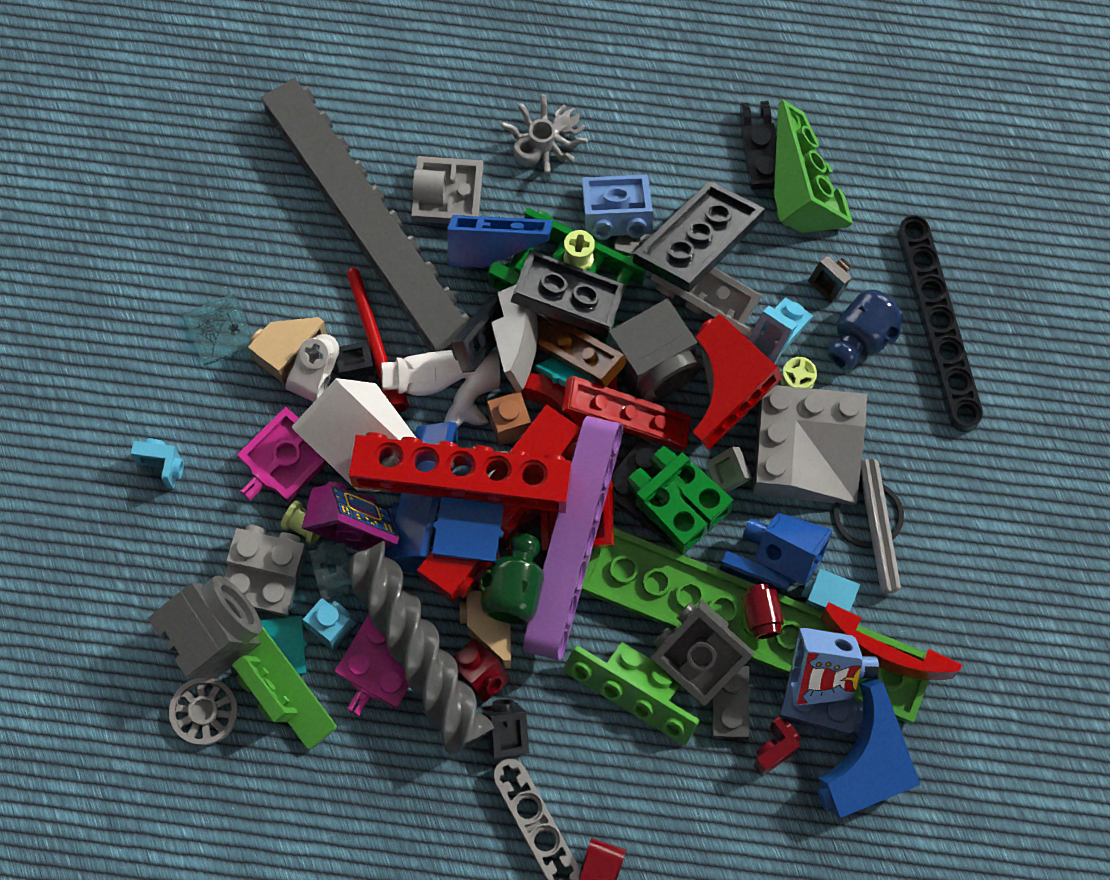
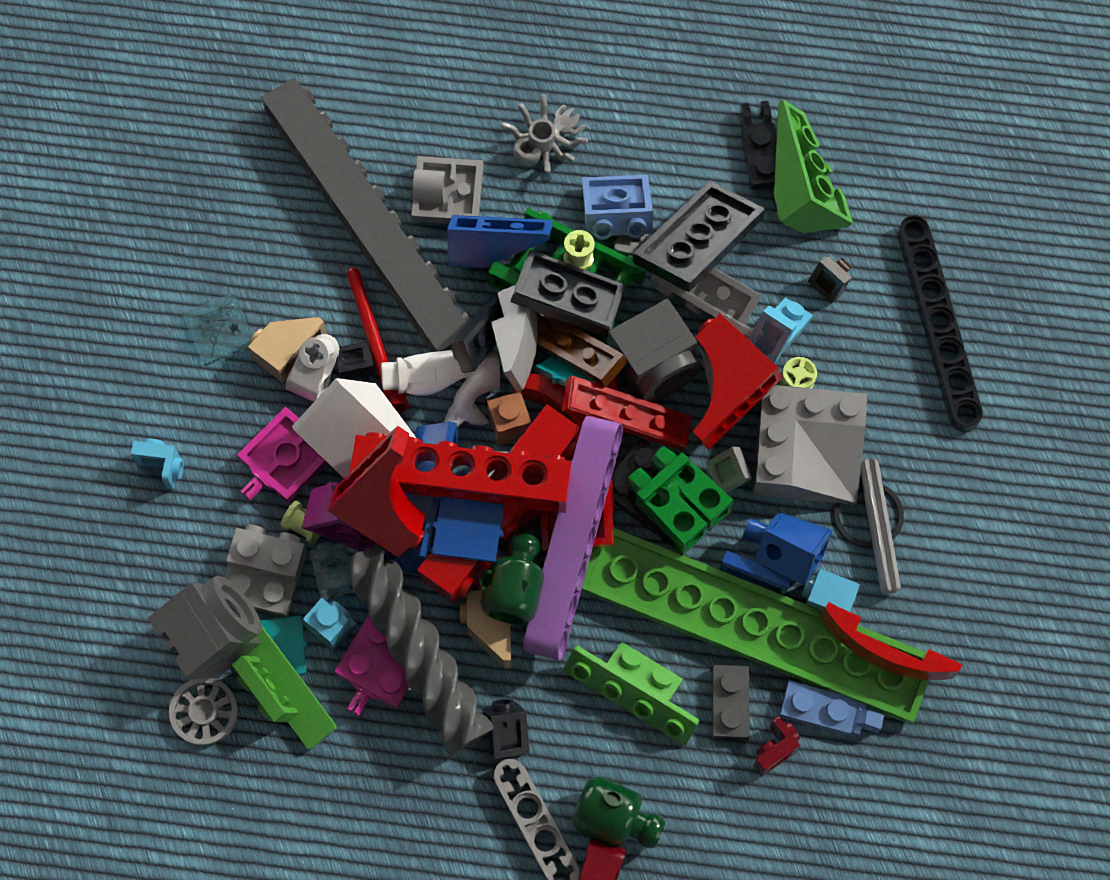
dark red bracket [453,638,510,702] -> none
dark grey plate [651,600,754,706] -> none
dark red brick [741,584,784,640] -> none
medium blue torso [788,628,879,706] -> none
blue arch [817,678,921,818] -> none
dark blue piece [827,290,903,370] -> none
none -> red arch [328,425,426,558]
none -> dark green piece [572,776,666,849]

